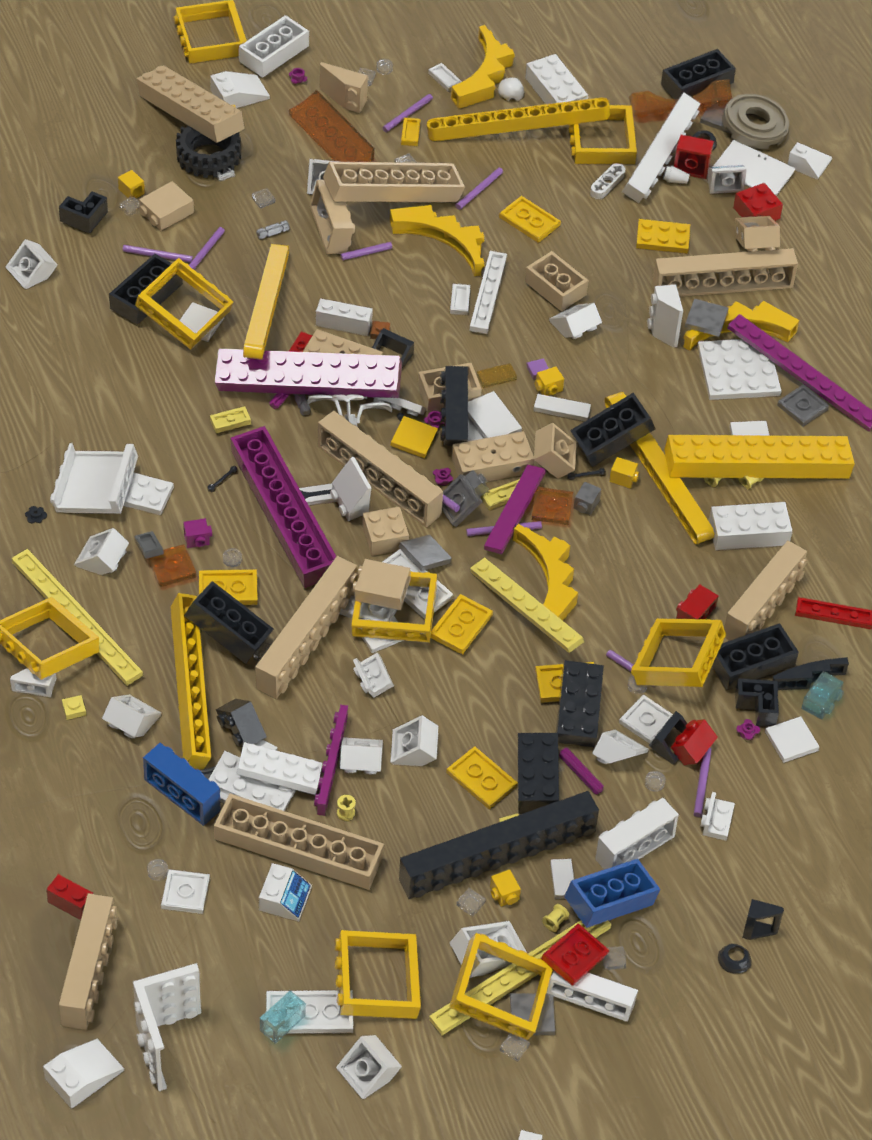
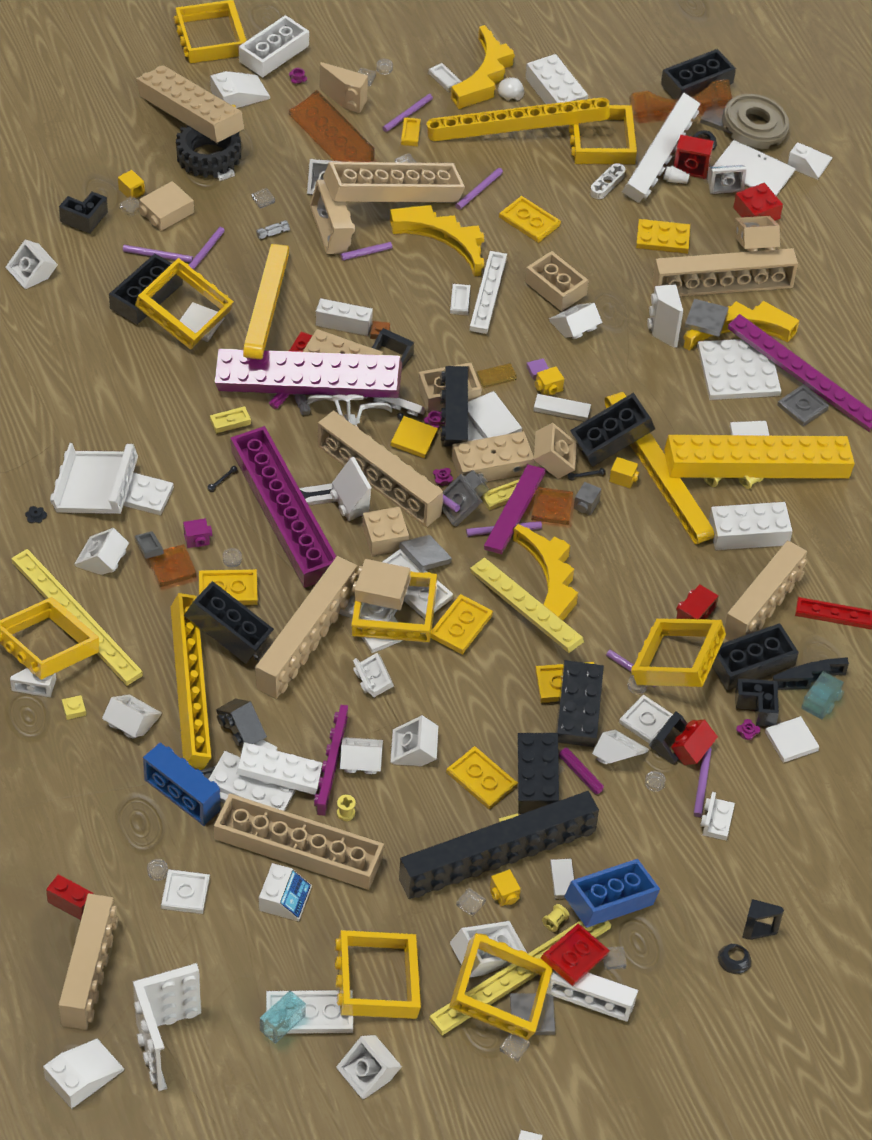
white brick [595,798,679,870] -> none

